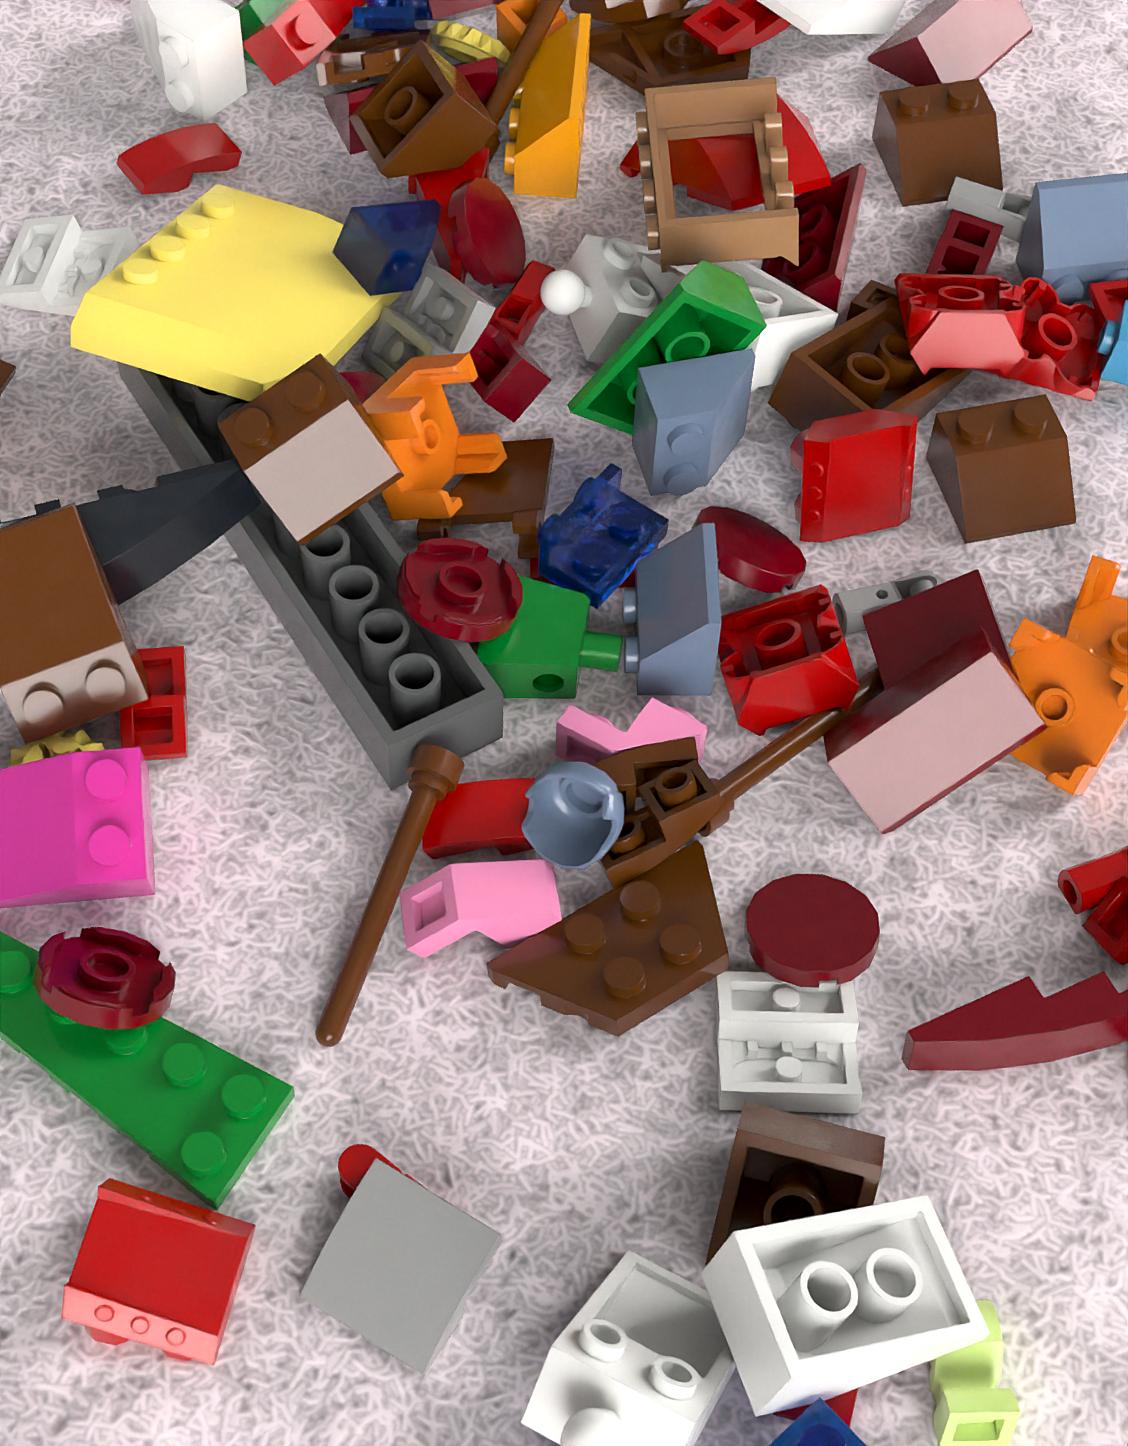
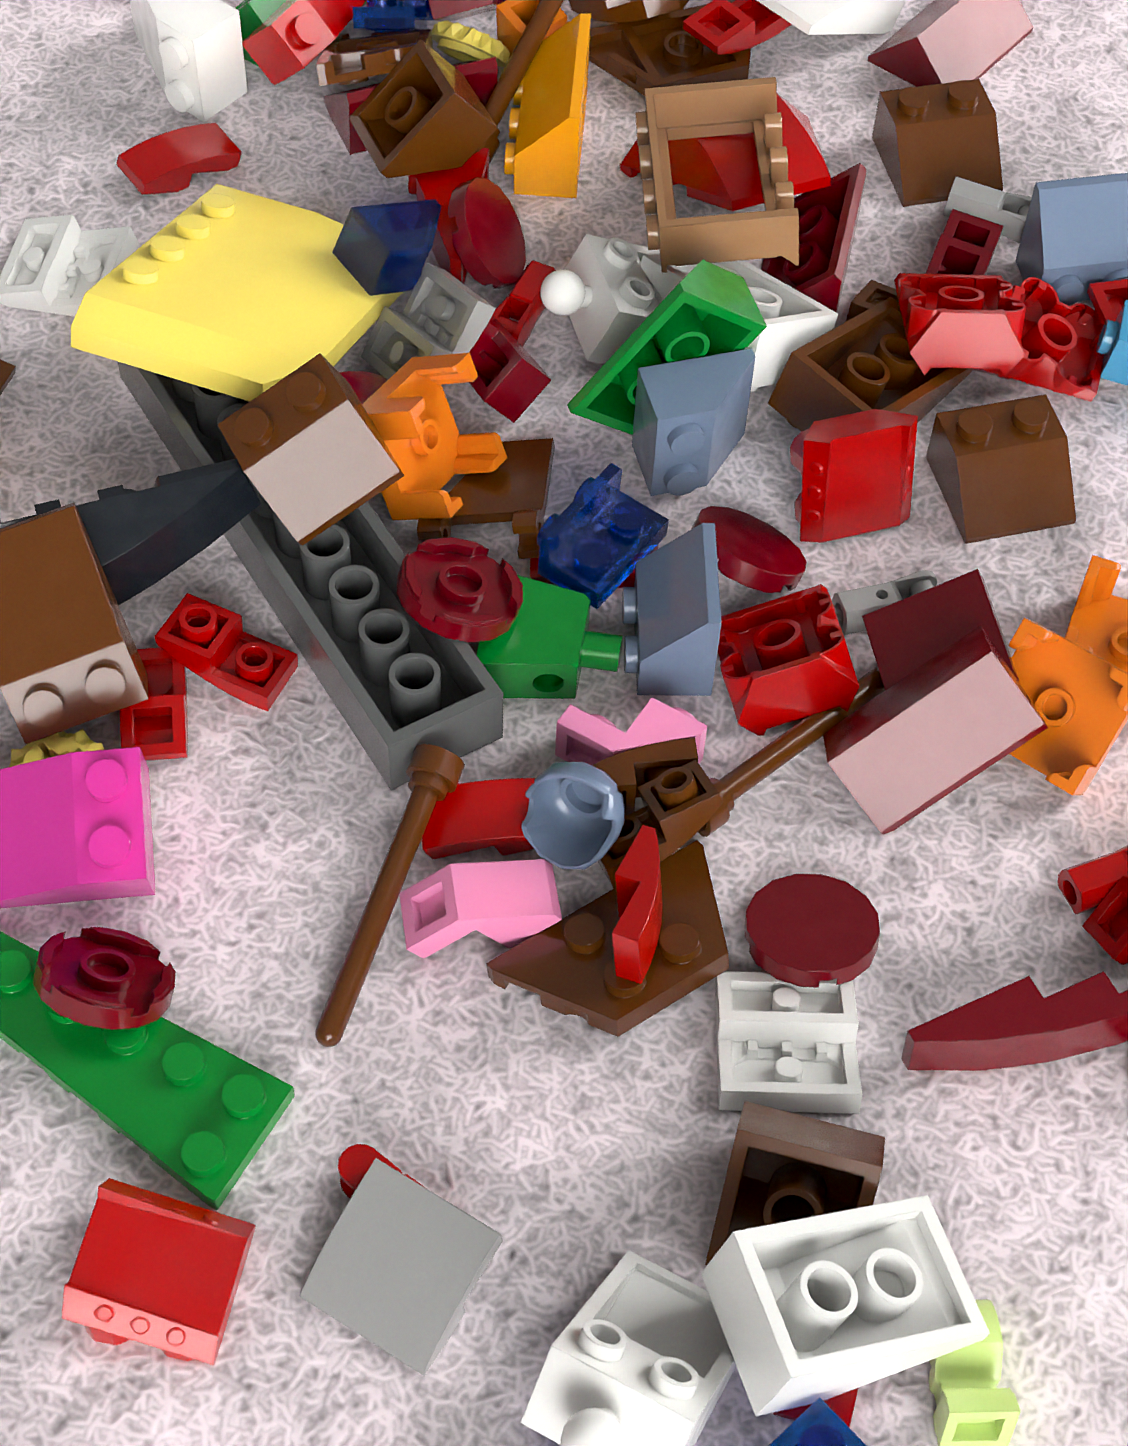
none -> red slope [155,593,298,712]
none -> red slope [612,825,663,984]

